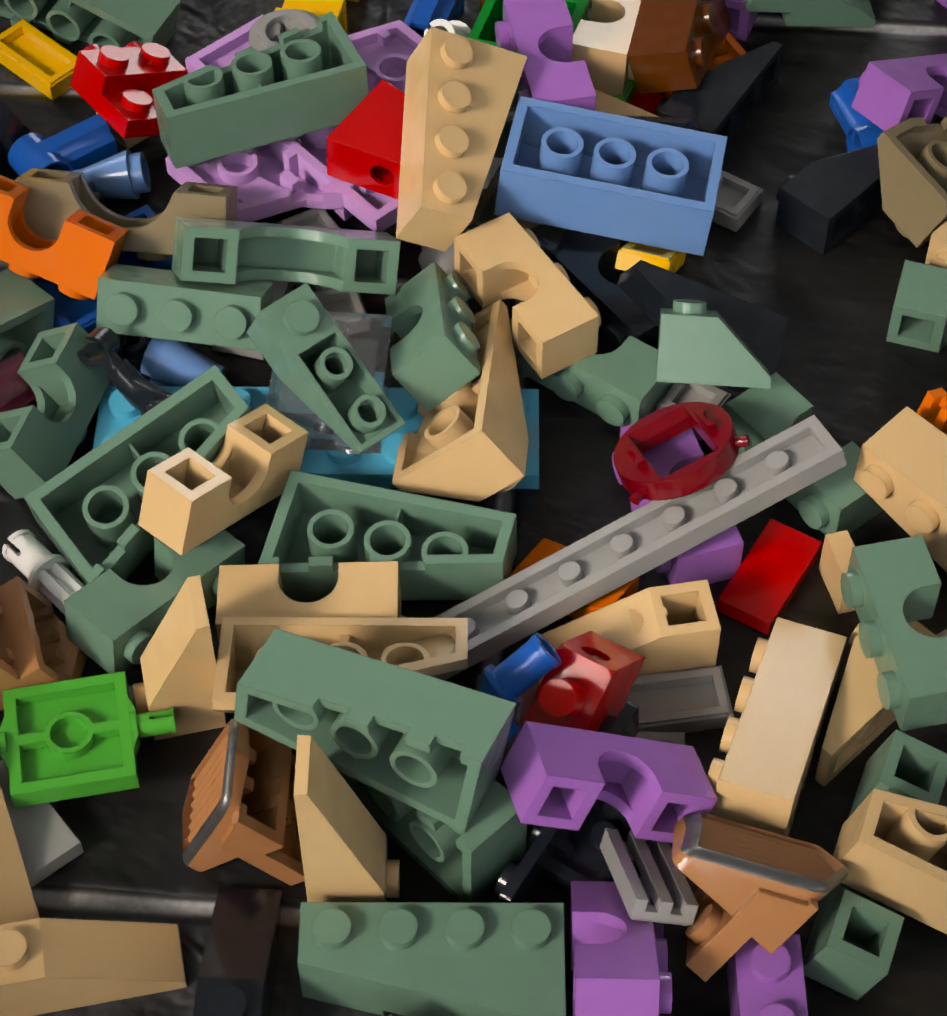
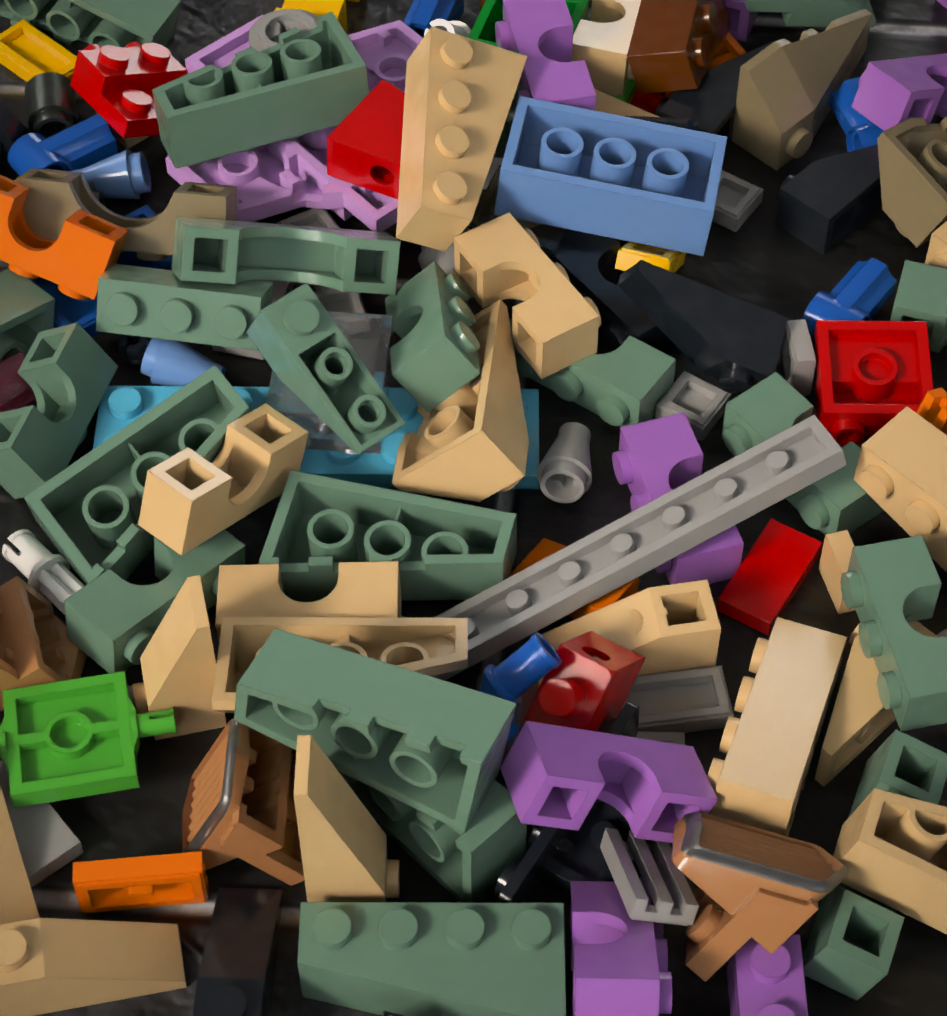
black arm [77,327,172,416] -> none
dark red piece [613,402,750,505] -> none
sand green slope [656,299,771,389] -> none
none -> pearl dark grey brick [24,72,78,138]
none -> orange tile [72,851,209,913]
none -> light grey cone [537,422,592,503]
none -> dark tan wedge [731,9,872,171]
none -> light grey tile [779,319,816,396]
none -> blue piece [802,257,897,341]
none -> red plate [814,320,933,446]

